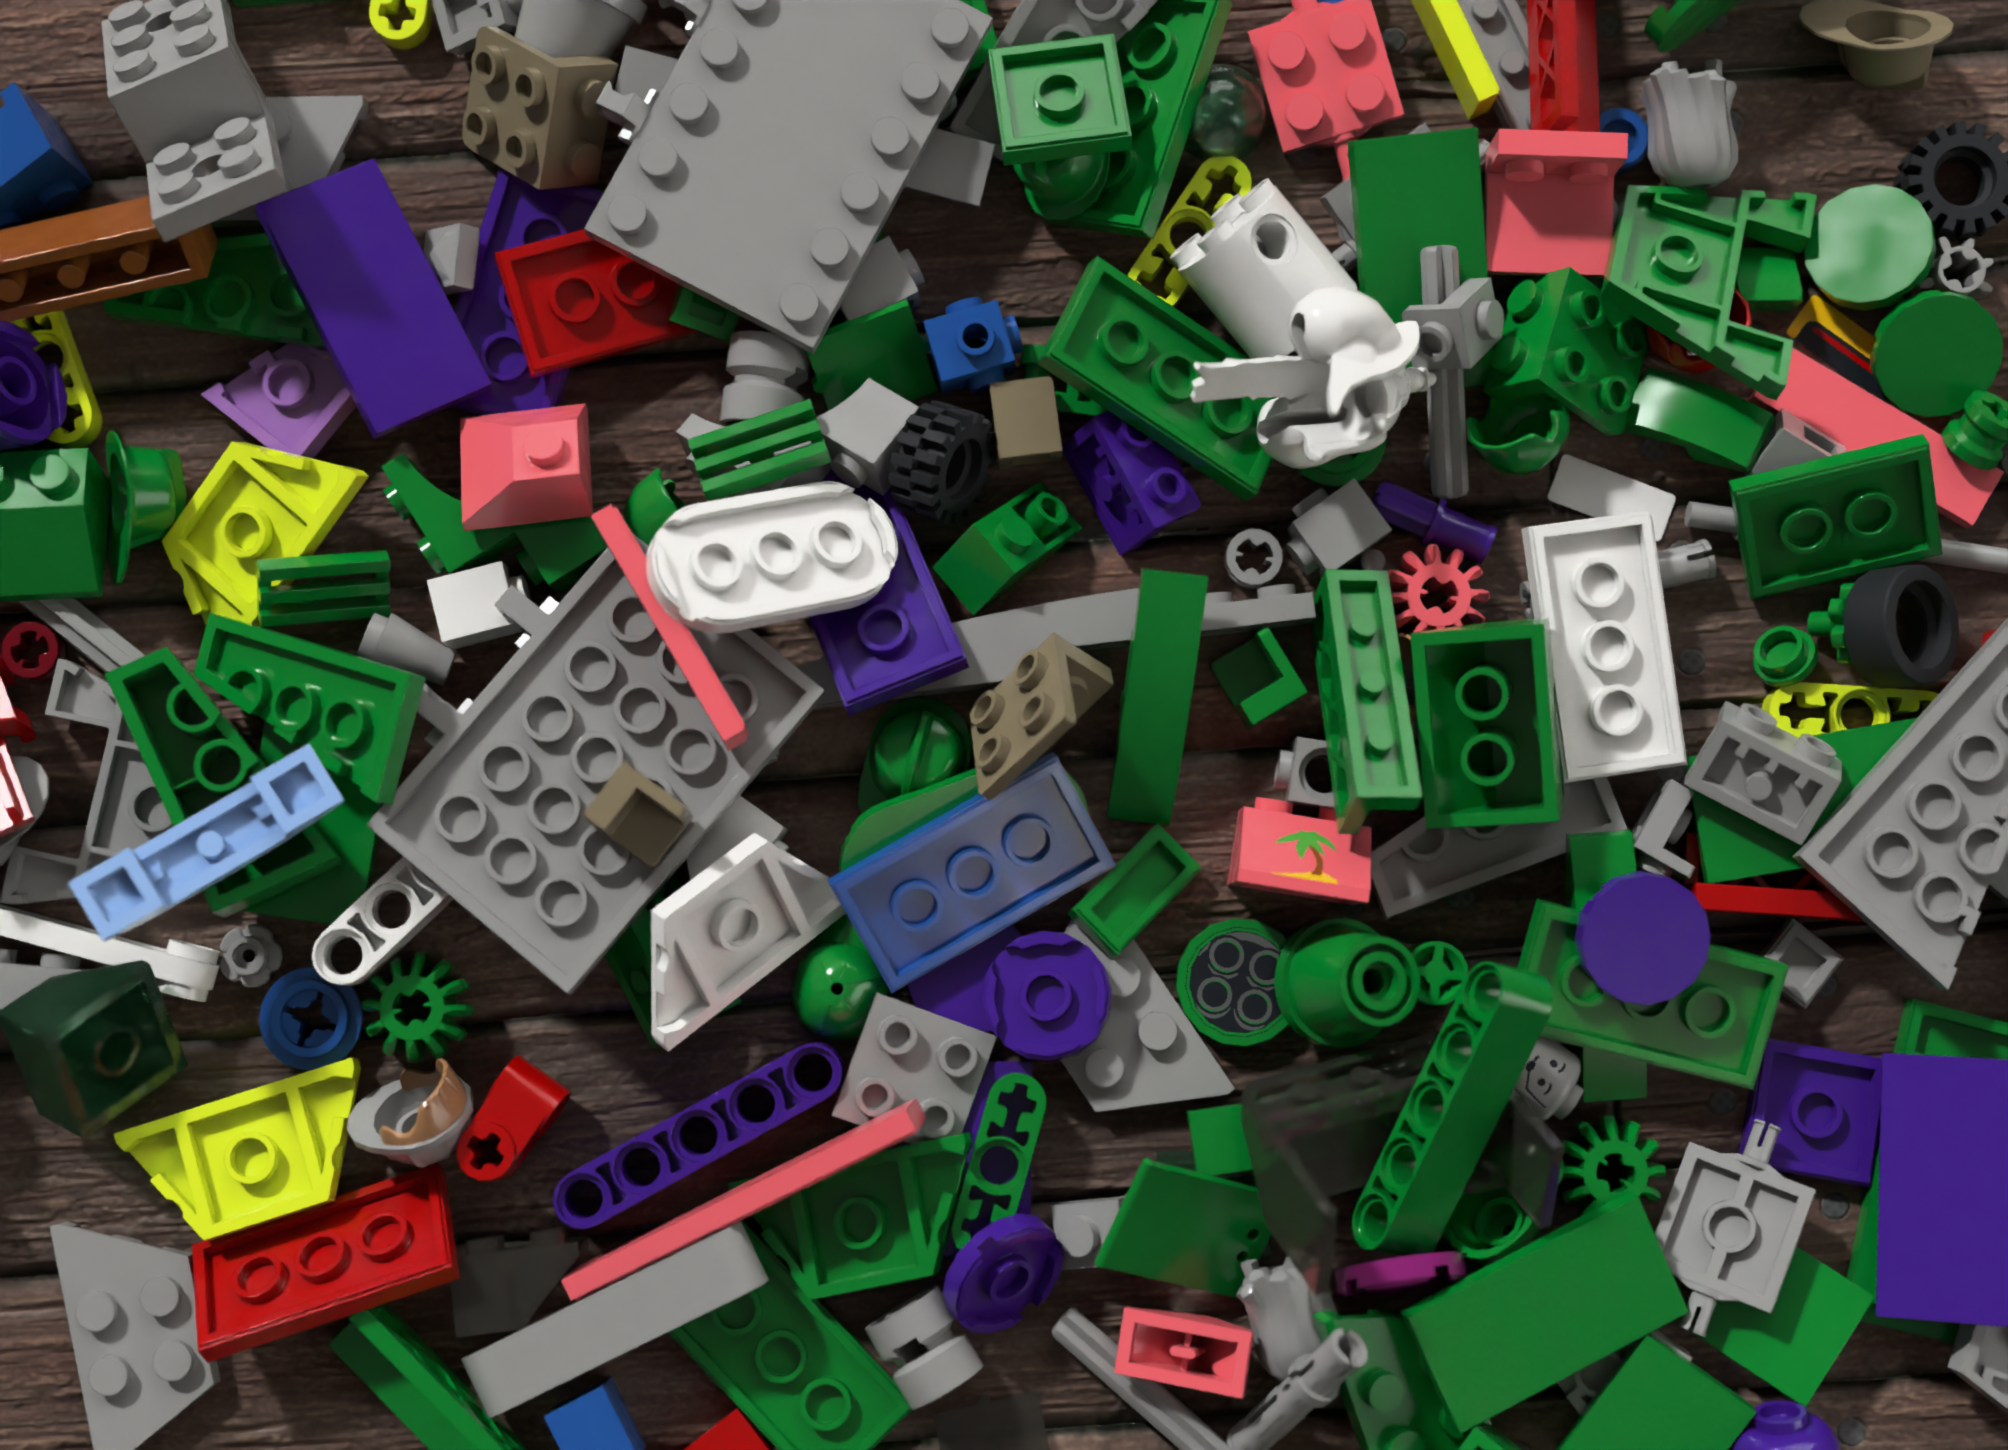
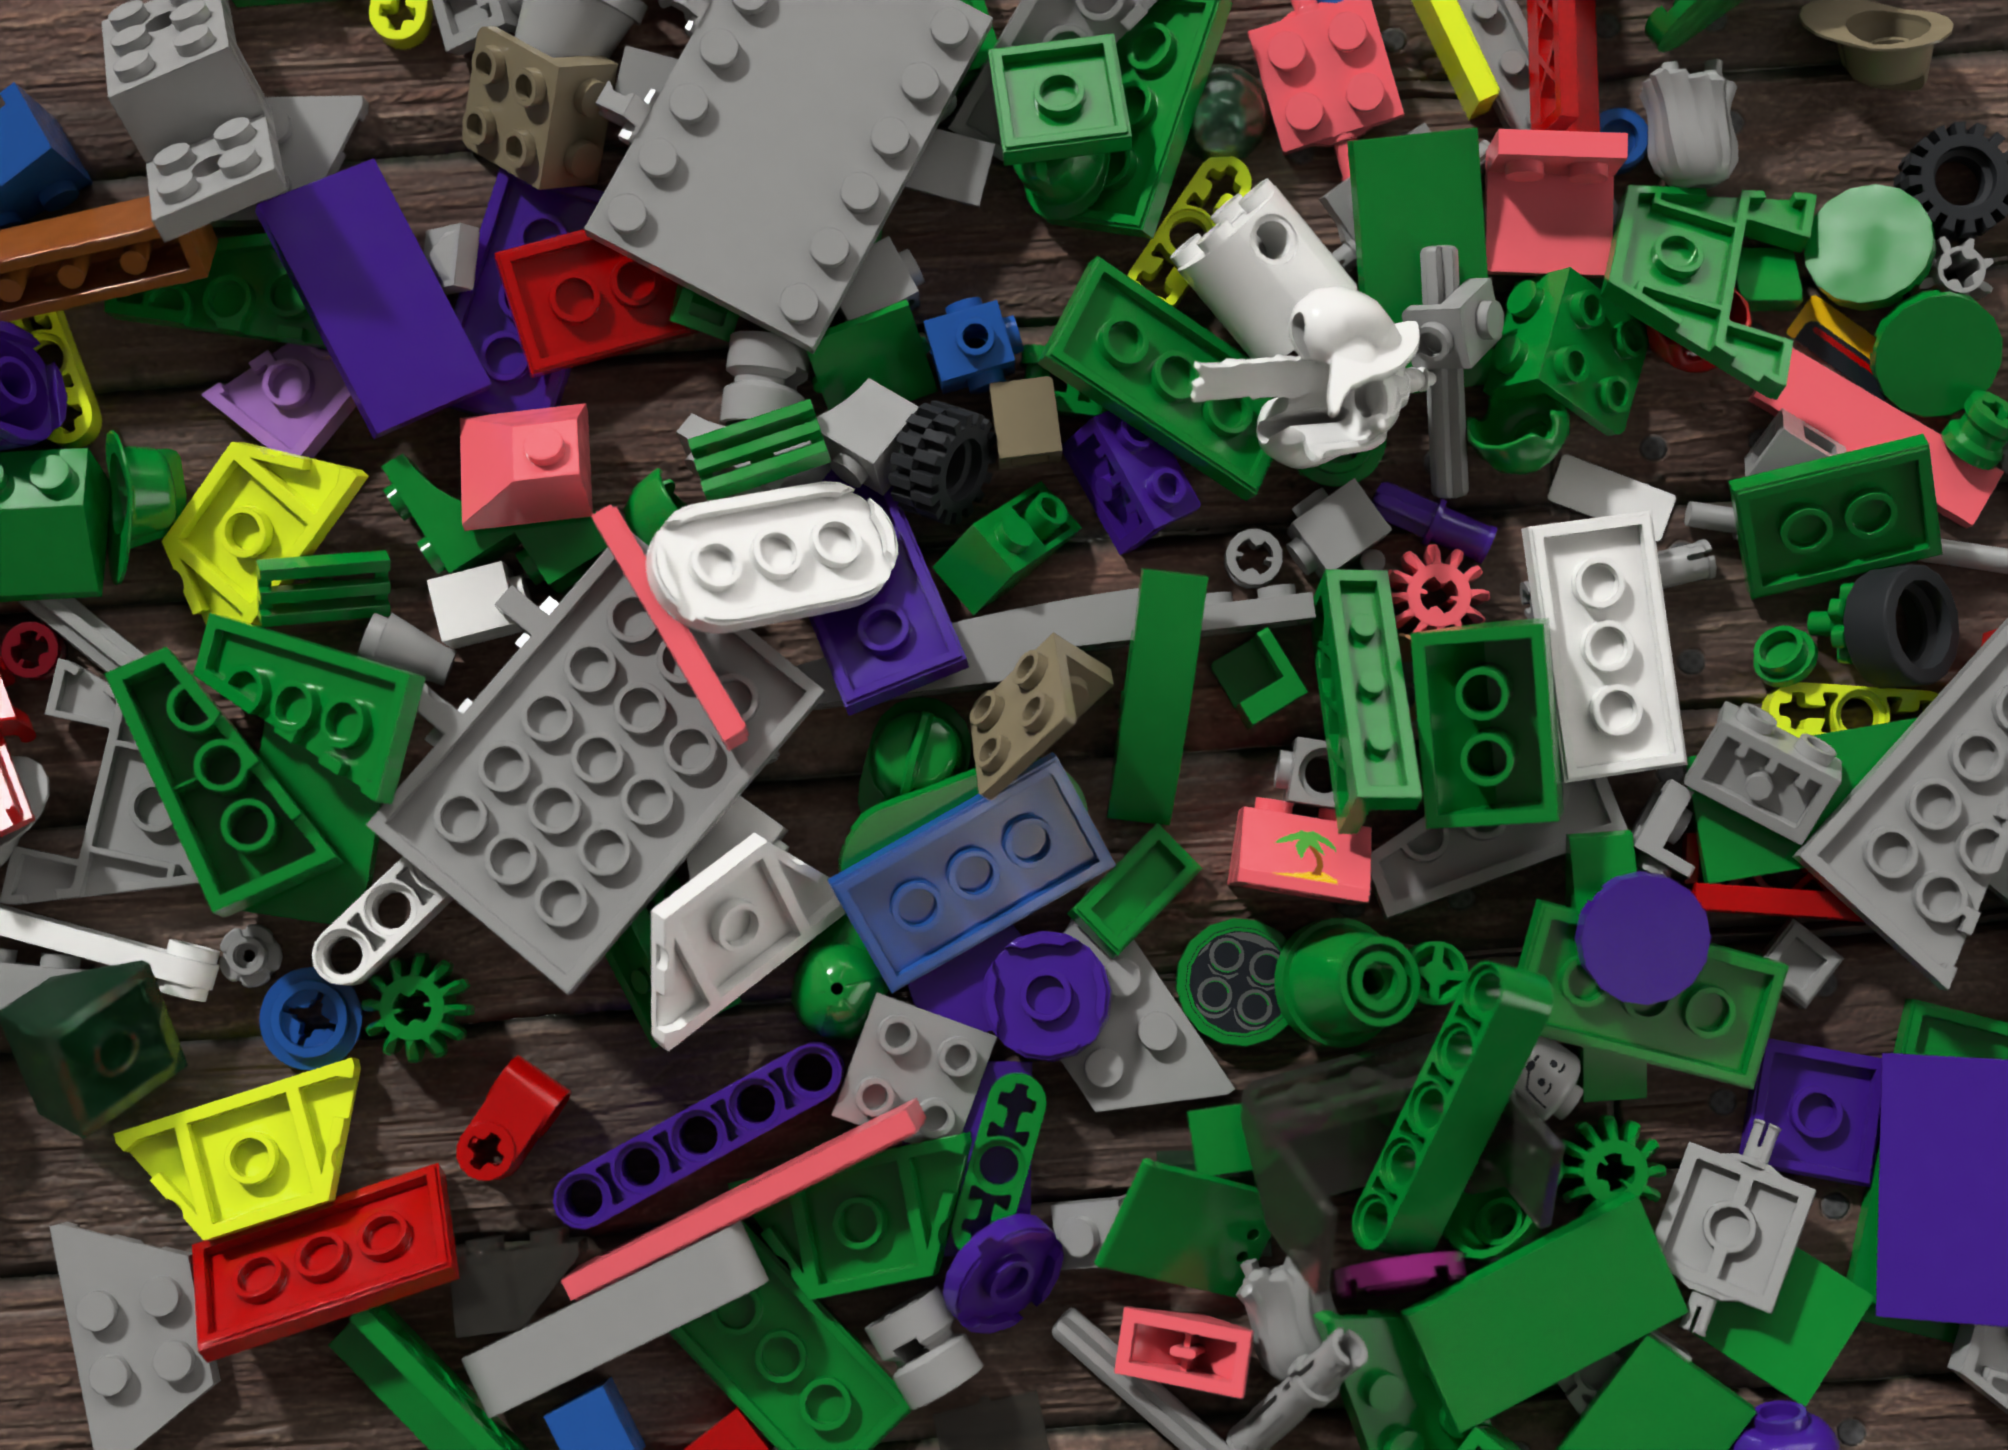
light blue slope [68,744,345,942] -> none
light grey piece [347,1058,473,1168] -> none
dark tan panel [583,761,693,867] -> none
green slope [1626,367,1775,473] -> none

